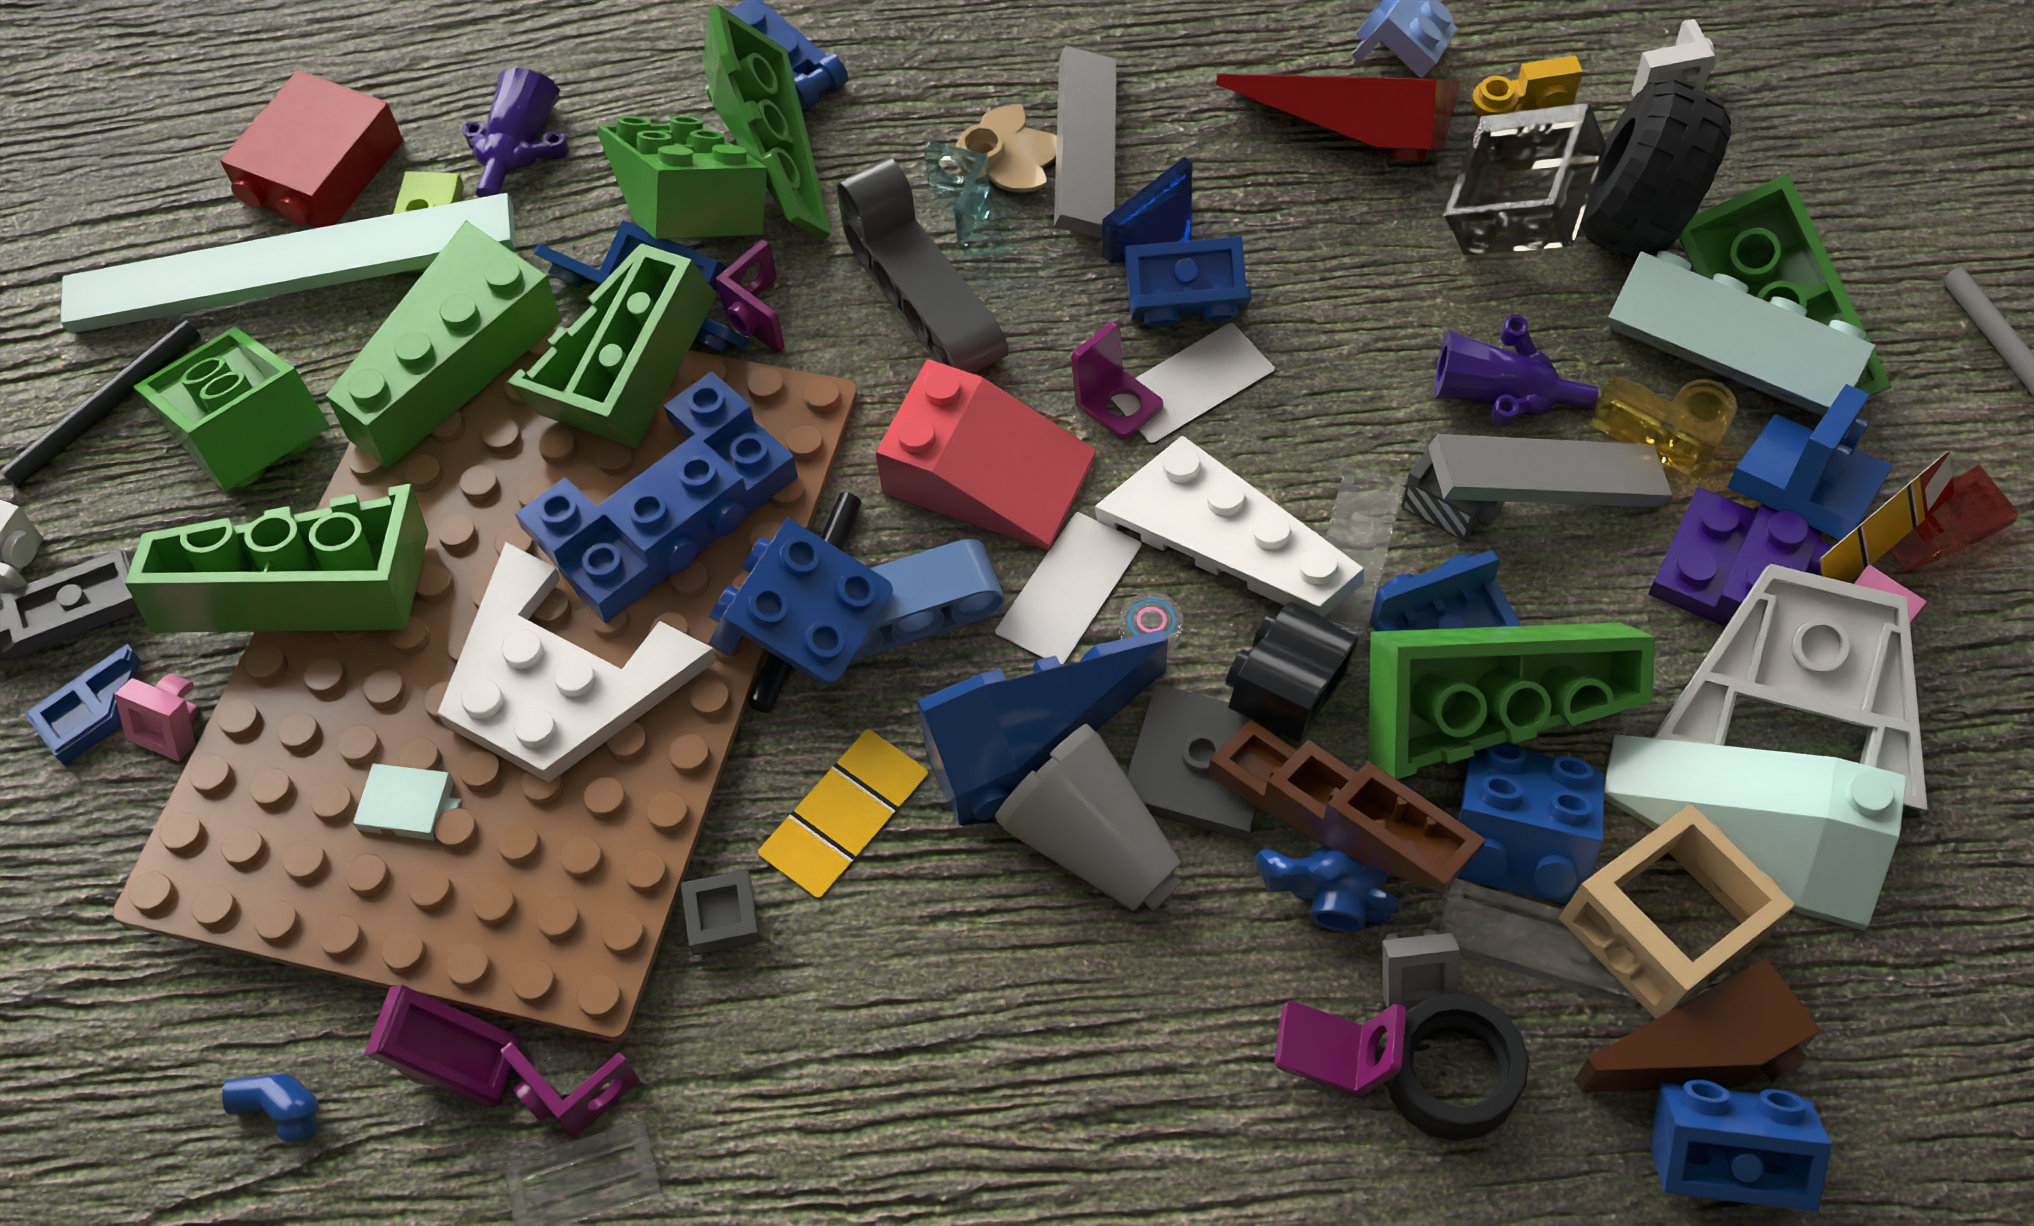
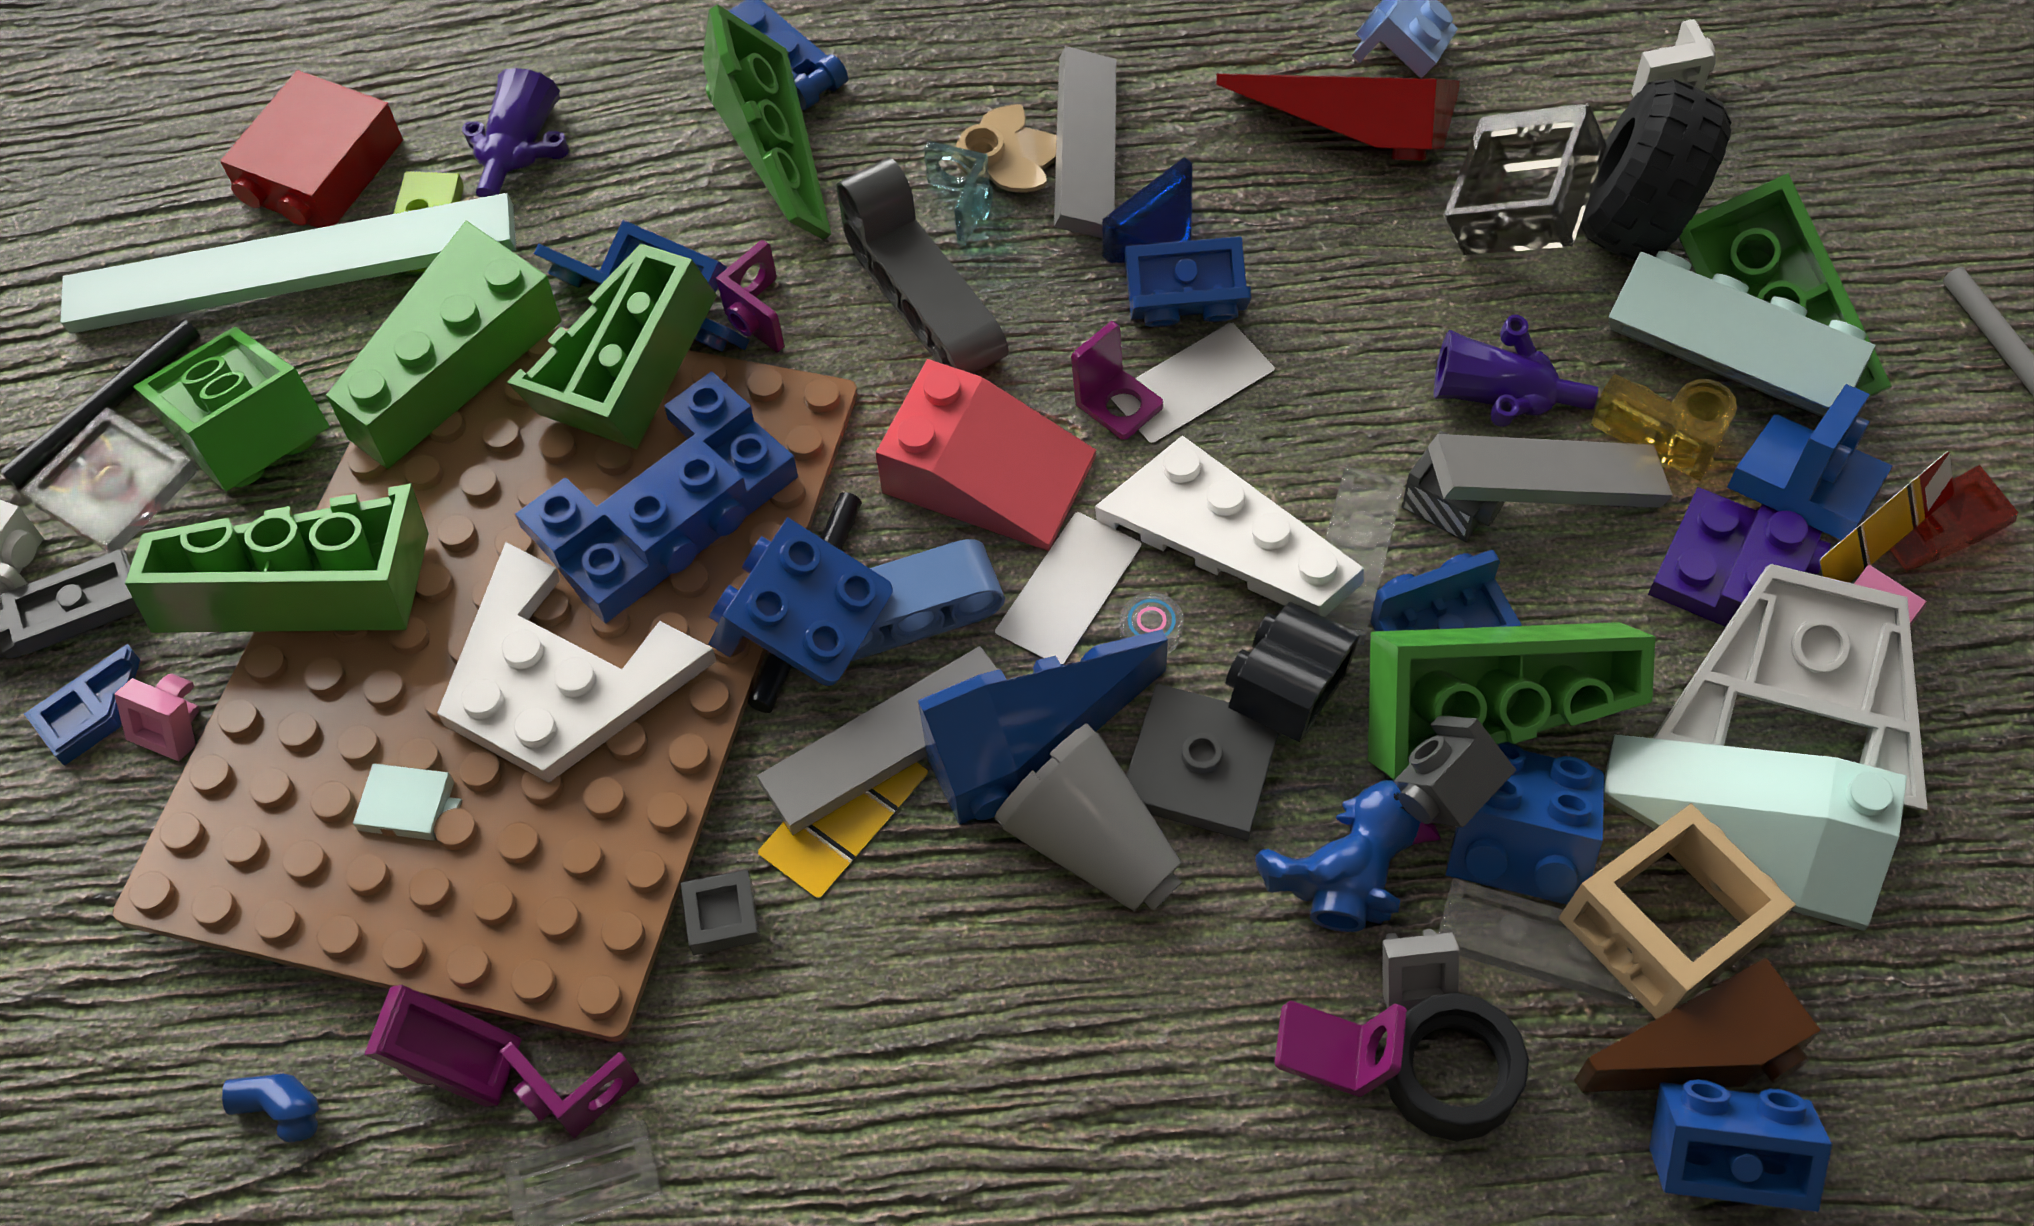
bright green slope [597,116,767,239] -> none
reddish brown slope [1208,719,1486,892] -> none
yellow plate [1472,56,1583,124] -> none
none -> clear tile [20,408,199,553]
none -> light grey tile [757,646,998,835]
none -> dark grey brick [1393,716,1516,828]

